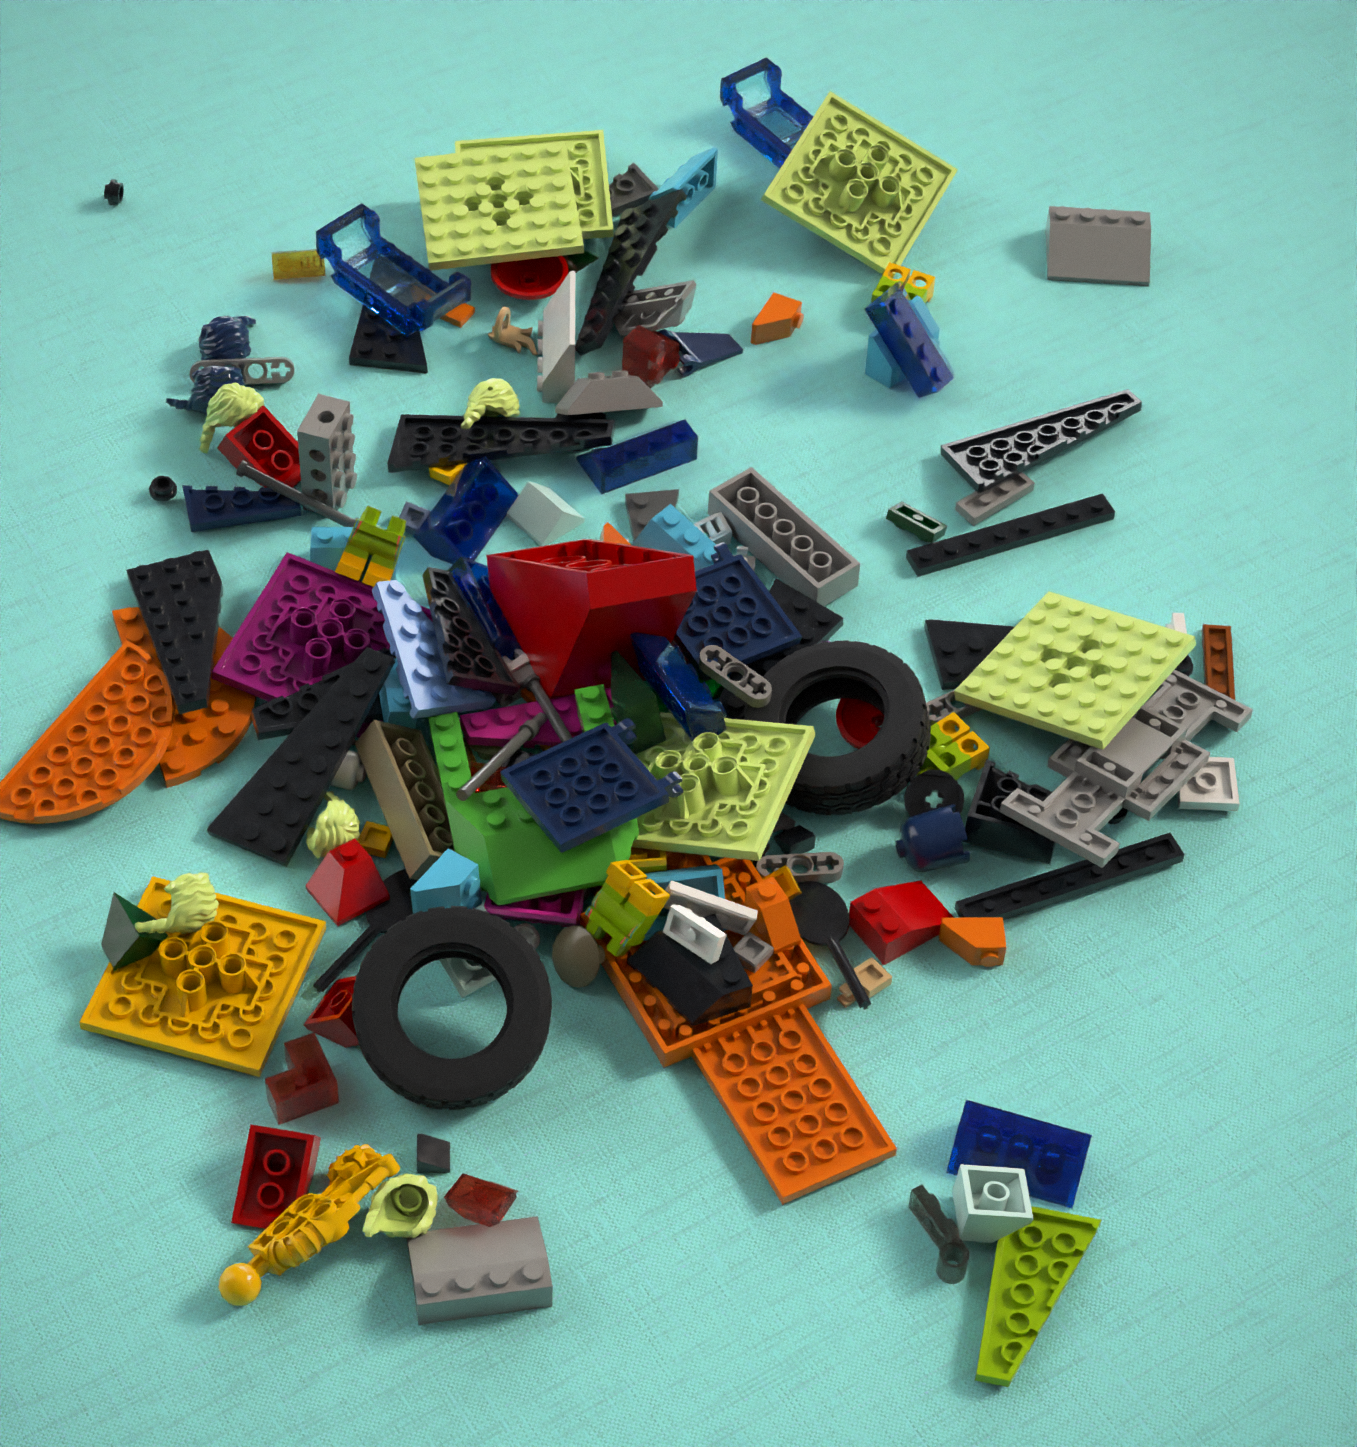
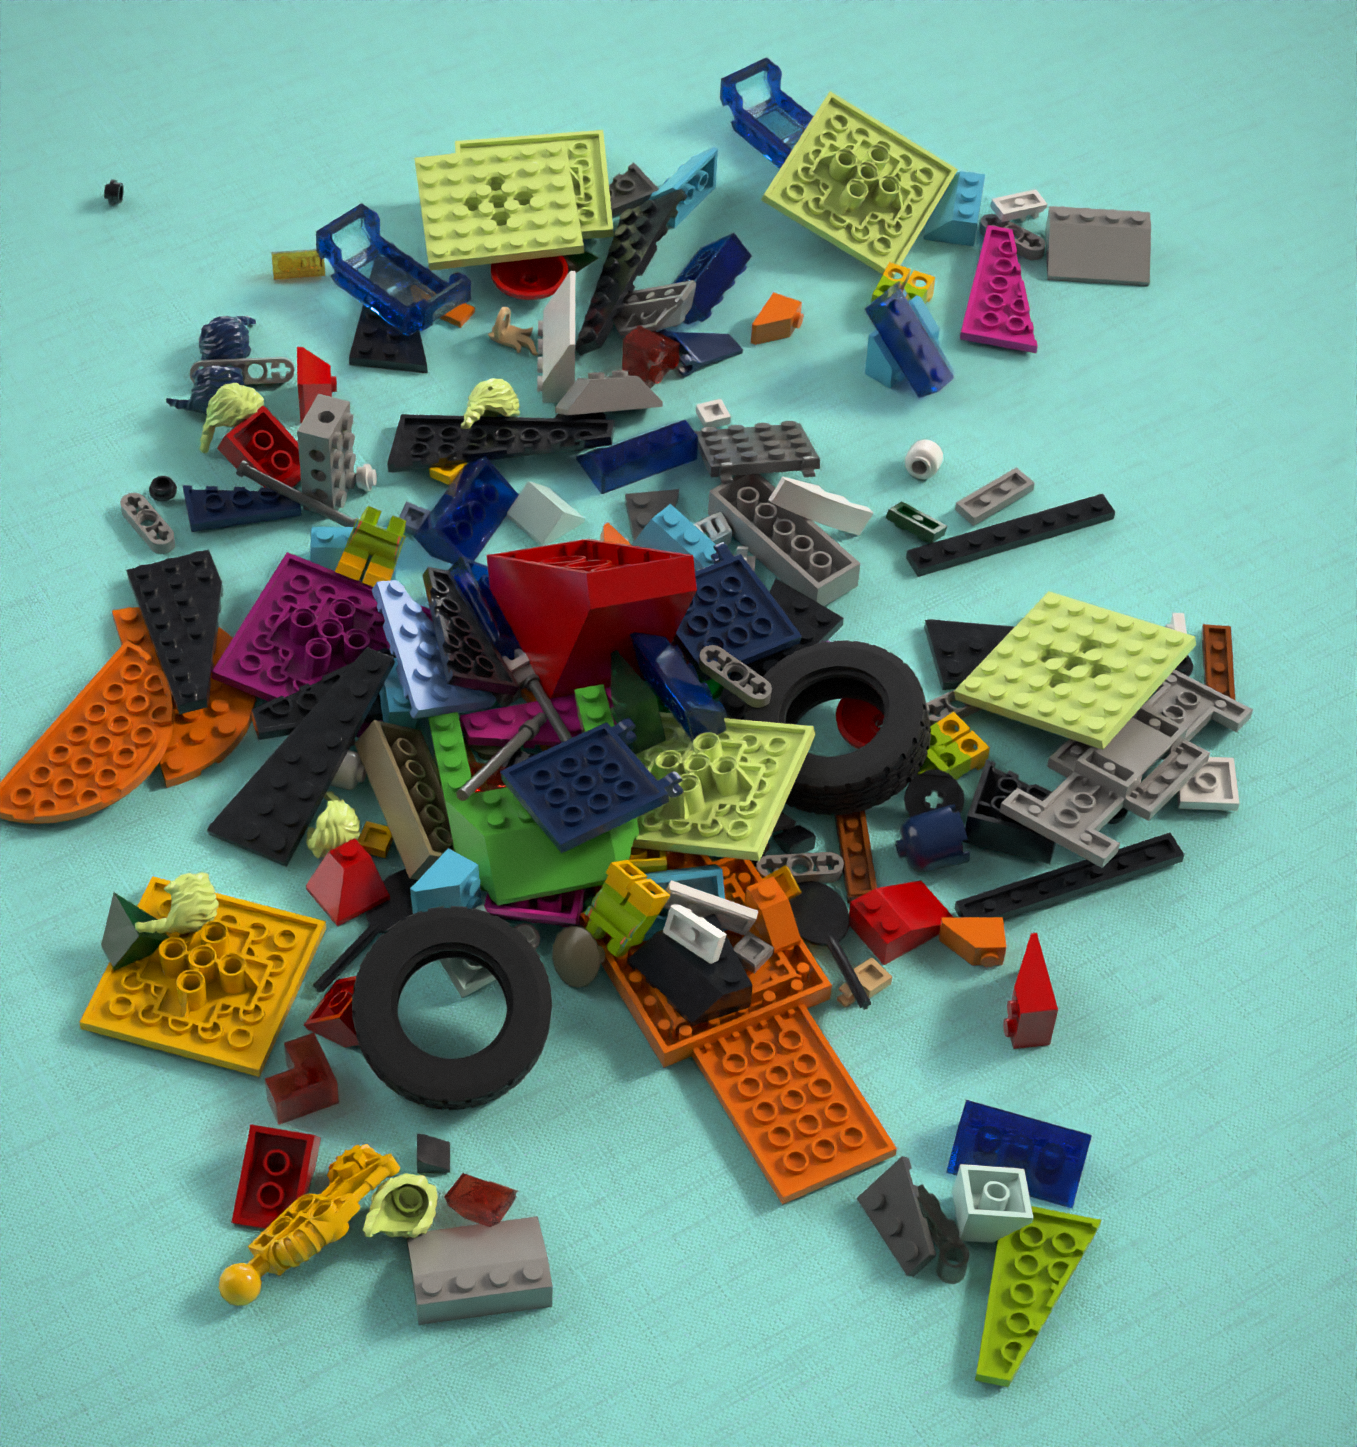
black wing [941,389,1142,494] -> none
none -> light grey beam [120,493,175,554]
none -> red slope [297,347,337,423]
none -> white plate [356,464,377,491]
none -> clear blue slope [672,233,752,324]
none -> dark grey plate [694,421,820,484]
none -> white plate [696,399,731,428]
none -> white slope [768,477,873,535]
none -> dark orange tile [834,810,877,903]
none -> dark grey wing [857,1156,937,1277]
none -> white head [905,439,943,480]
none -> medium azure slope [924,171,985,247]
none -> dark pink wing [960,225,1038,354]
none -> light grey beam [980,214,1046,260]
none -> white plate [990,189,1048,222]
none -> red slope [1003,933,1058,1049]

